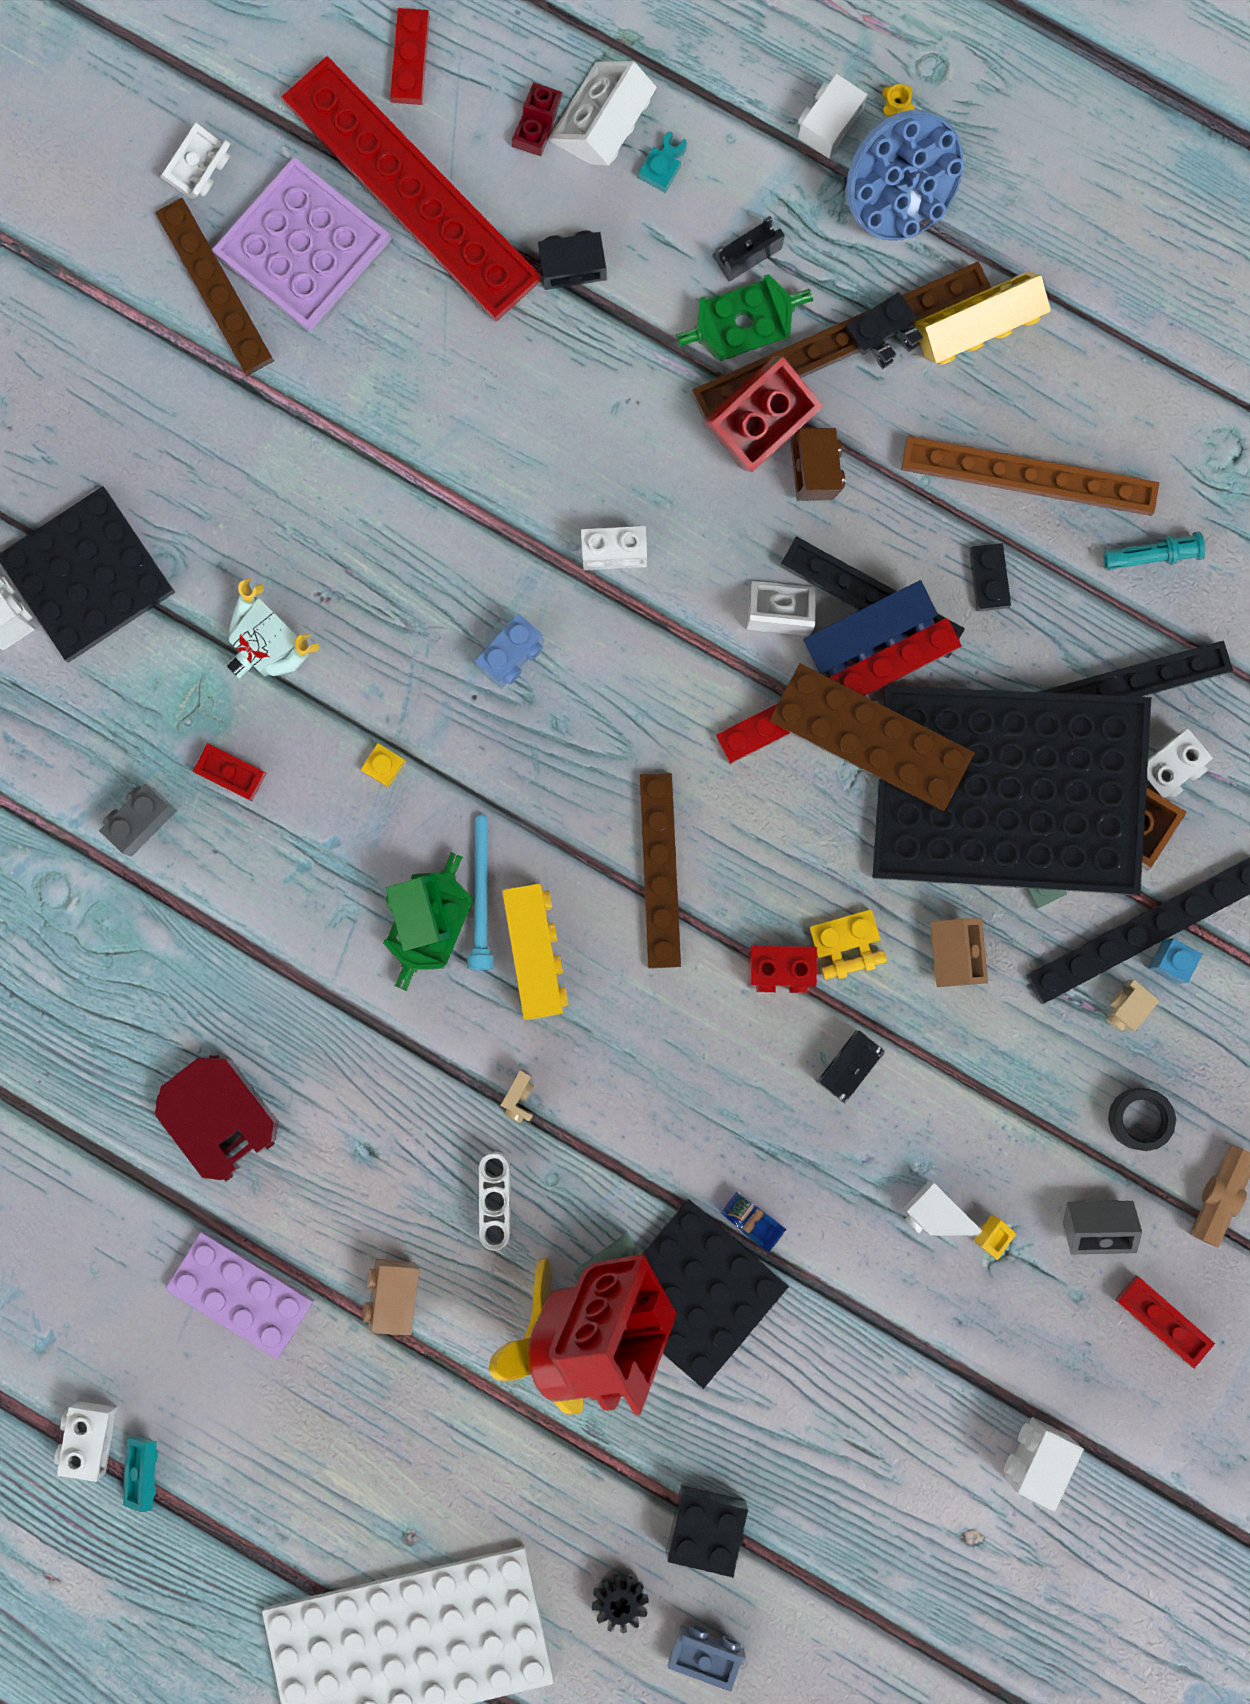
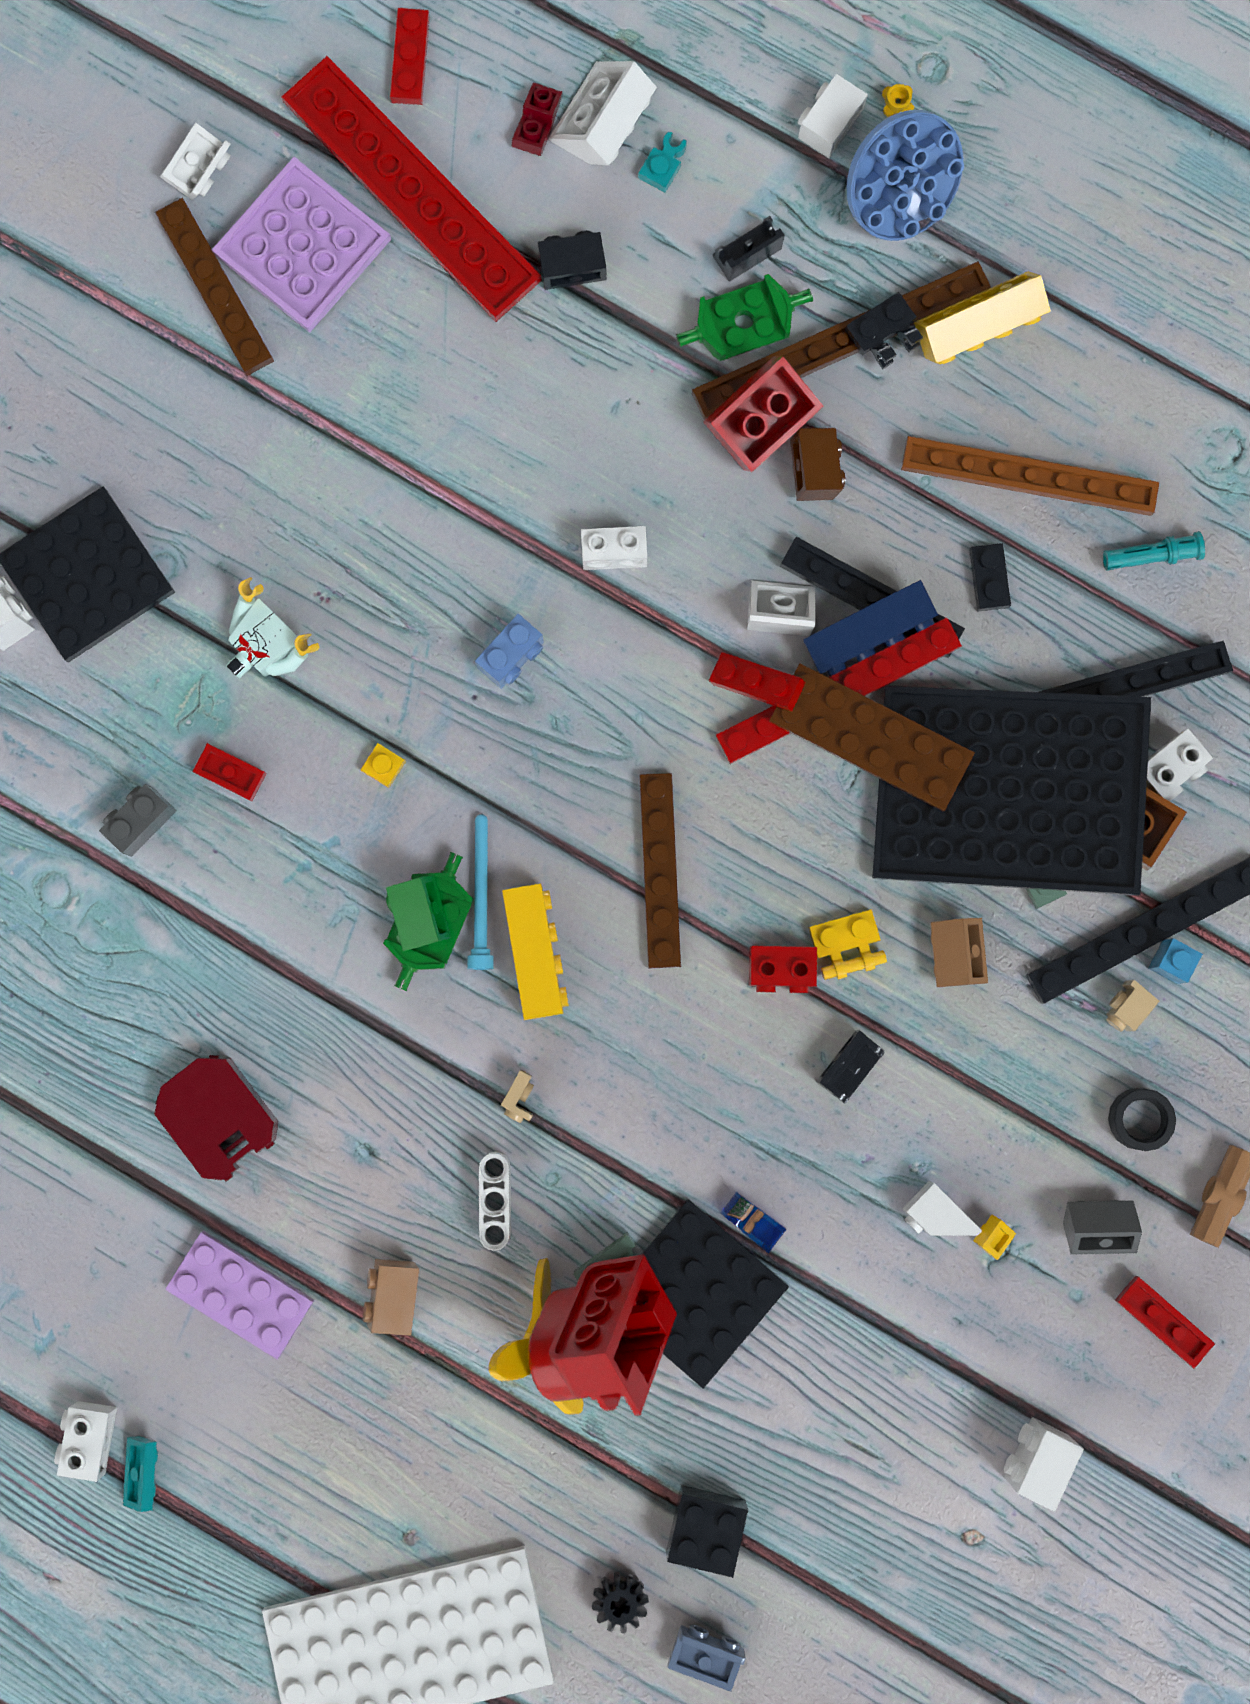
none -> red plate [708,652,806,712]

